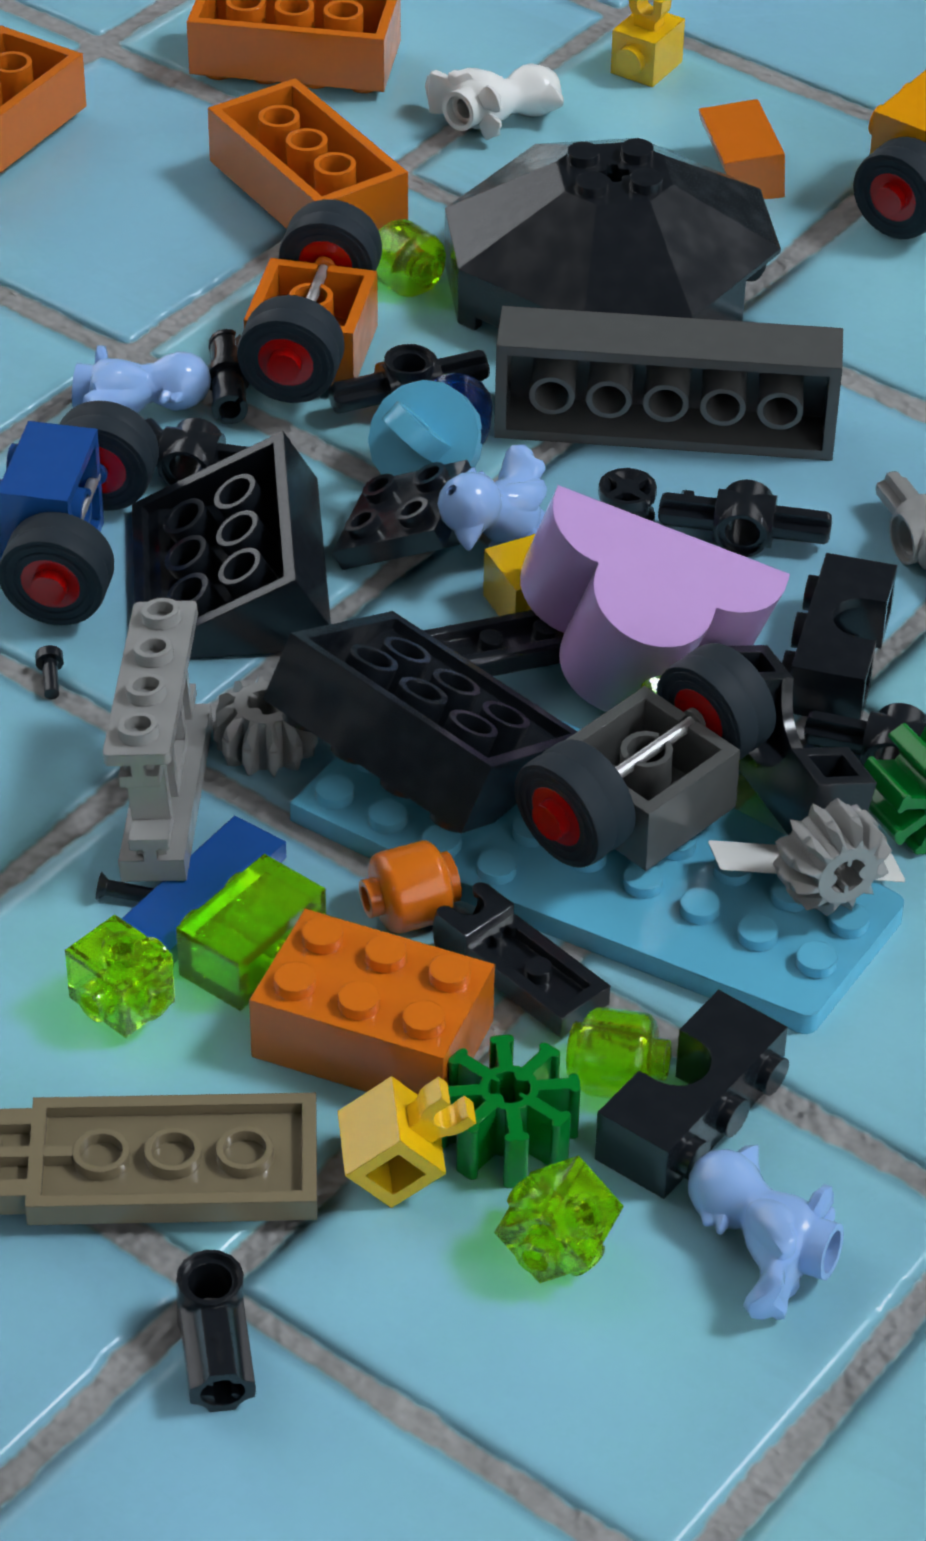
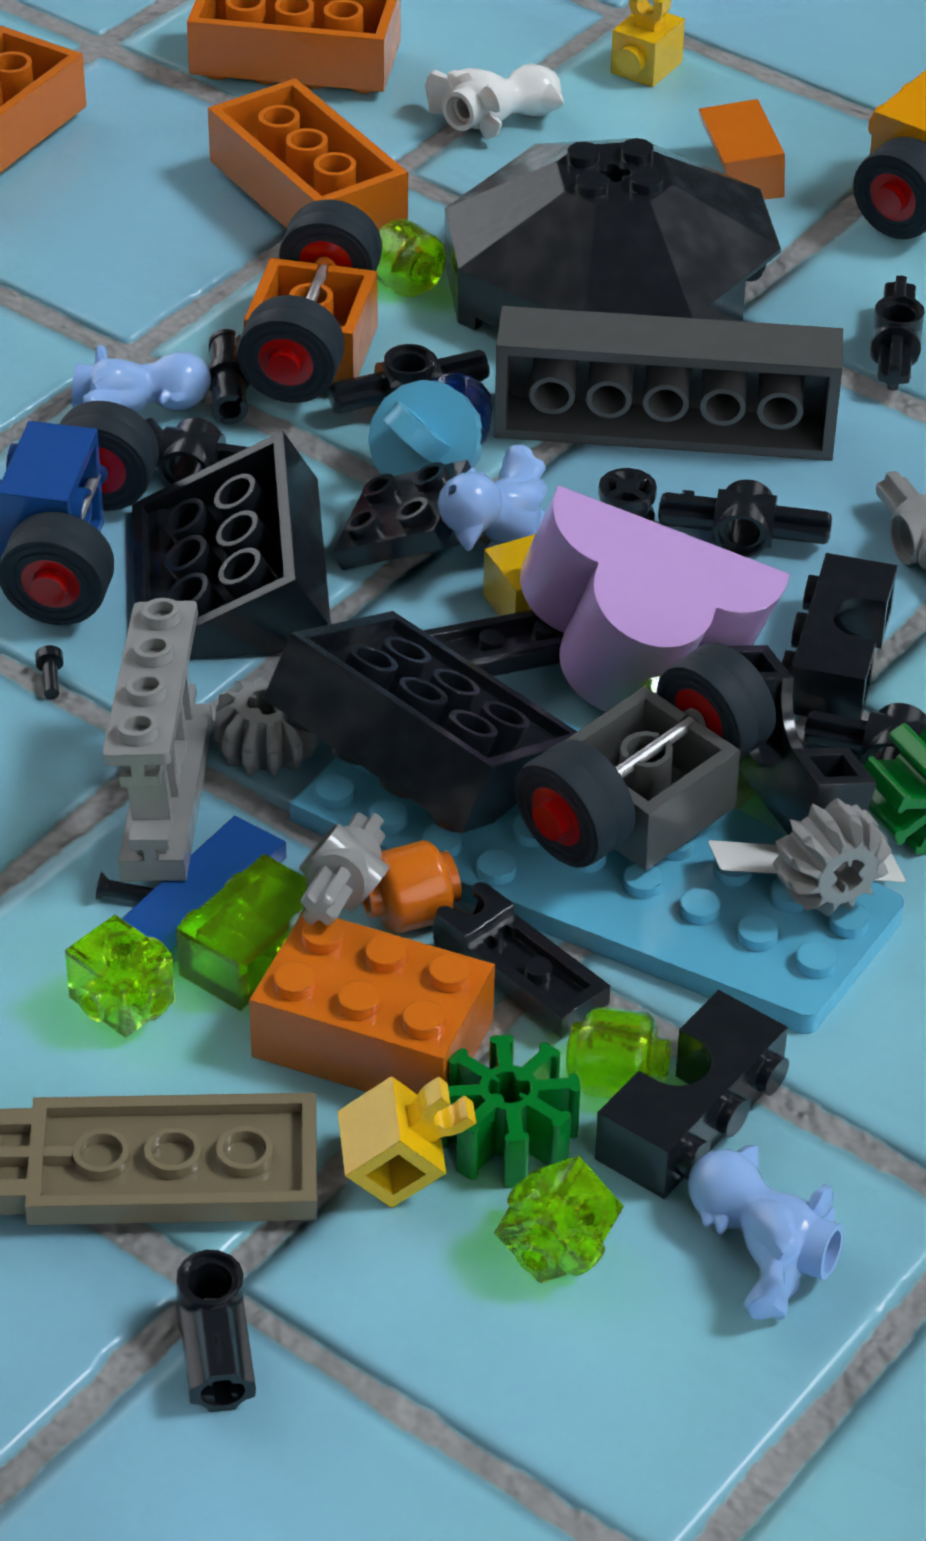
none -> light grey axle [299,812,389,926]
none -> black axle [870,275,925,391]

